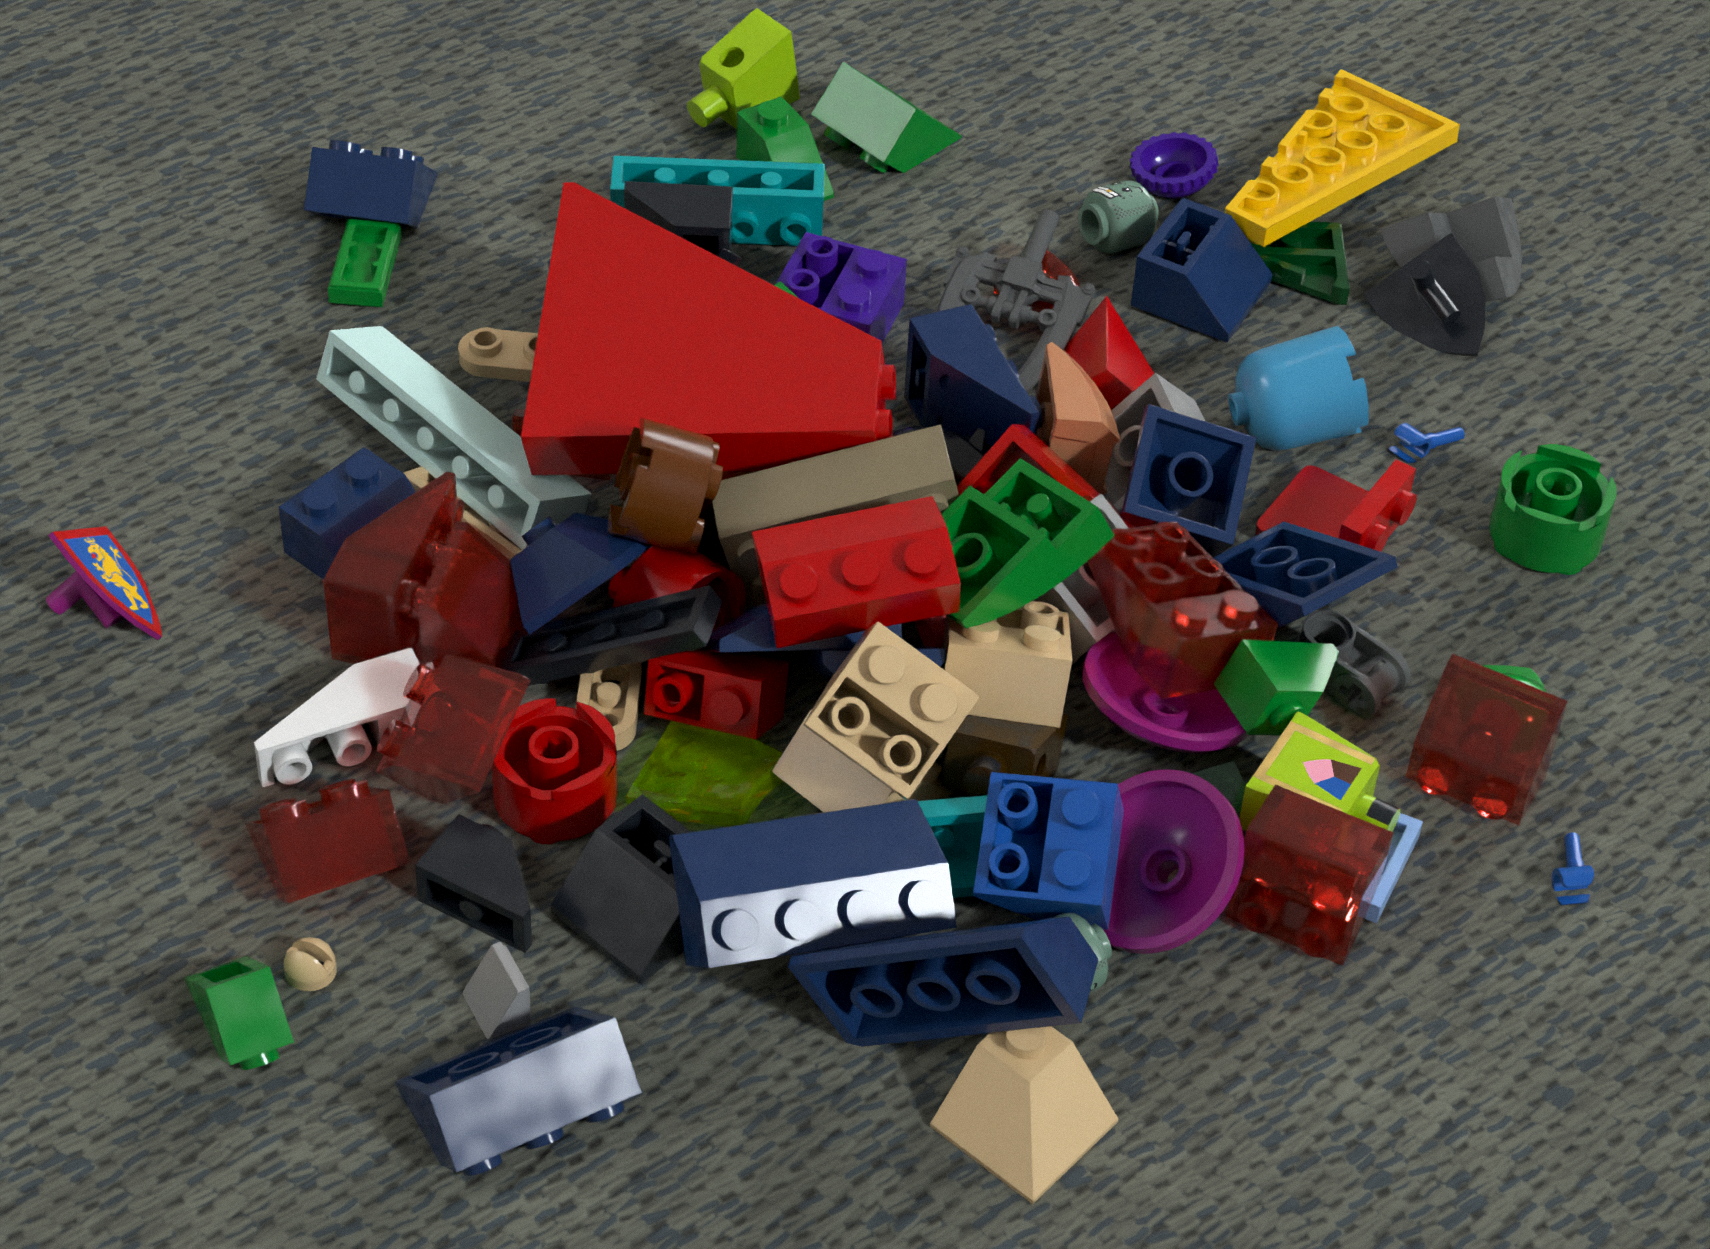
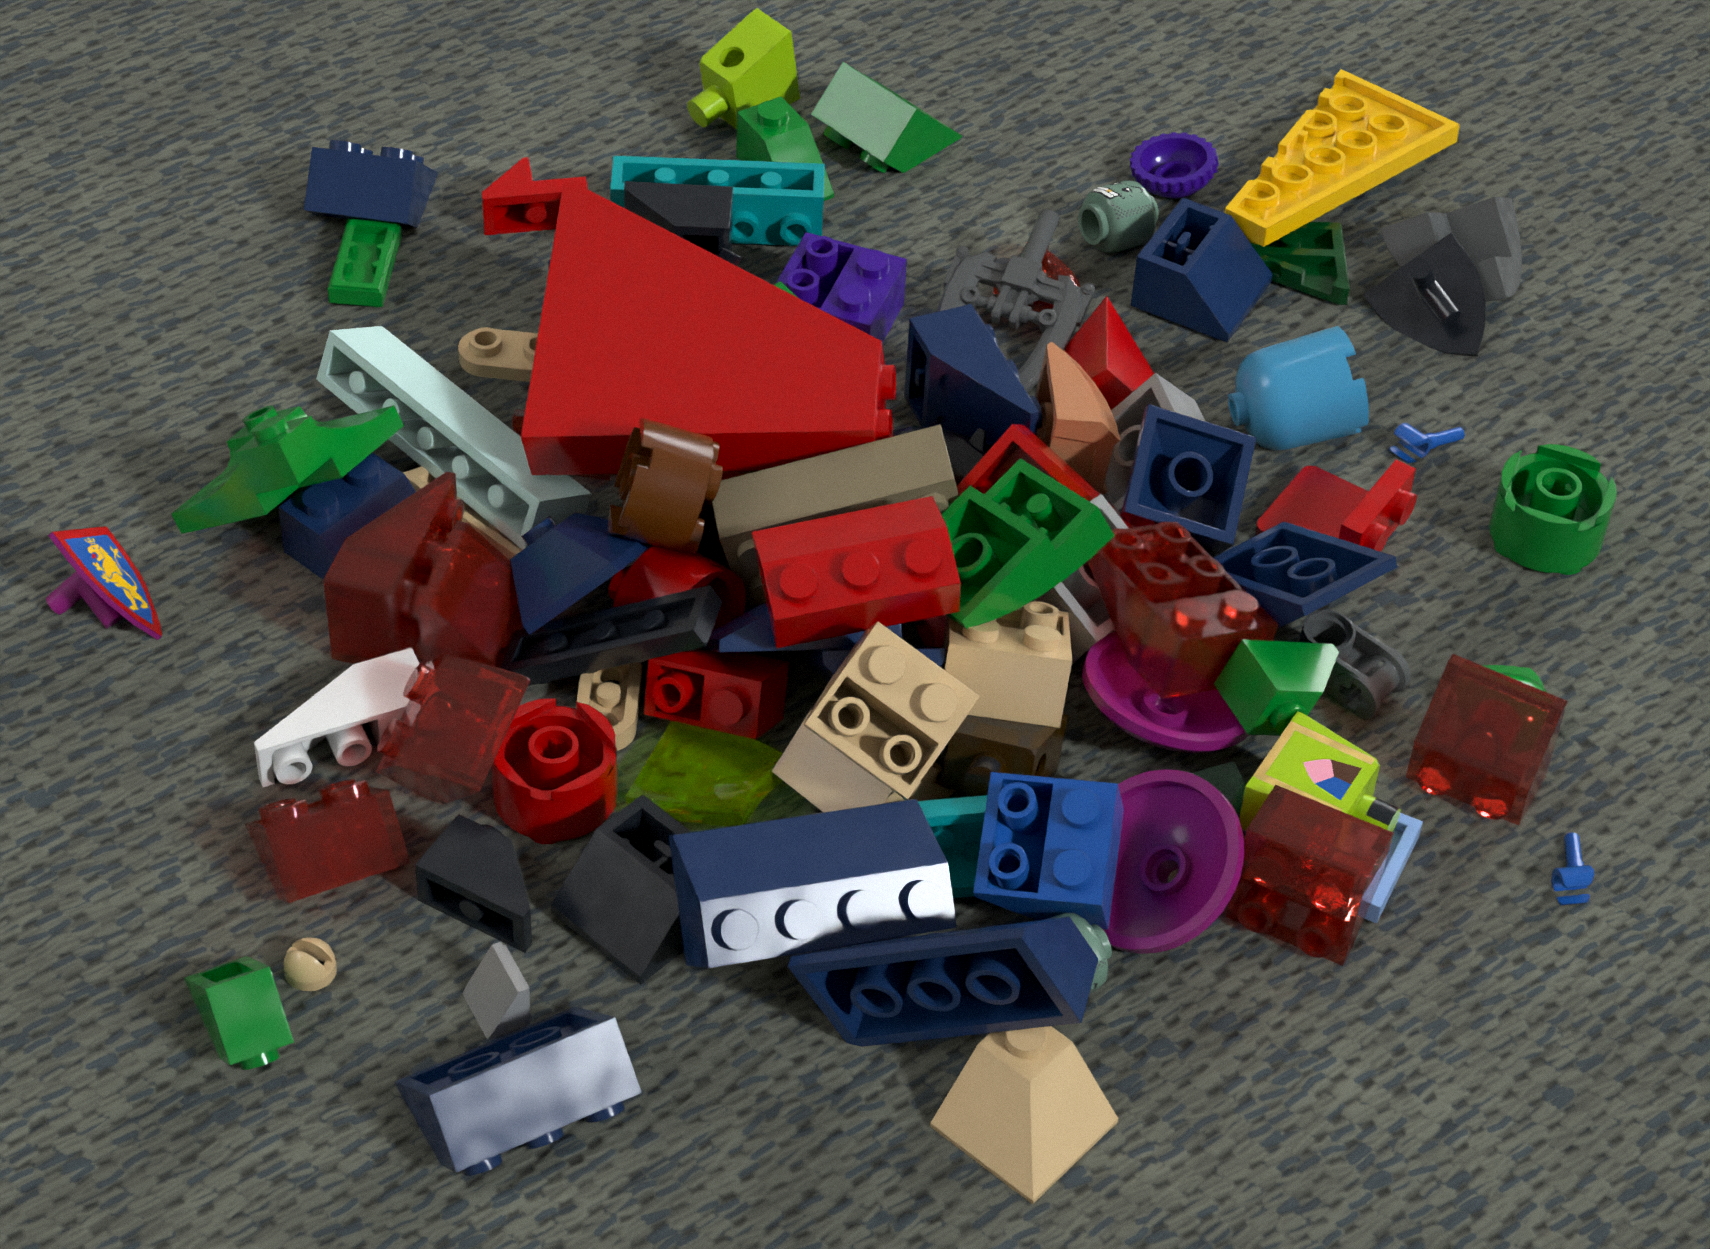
none -> green slope [171,405,404,534]
none -> red slope [482,157,588,235]

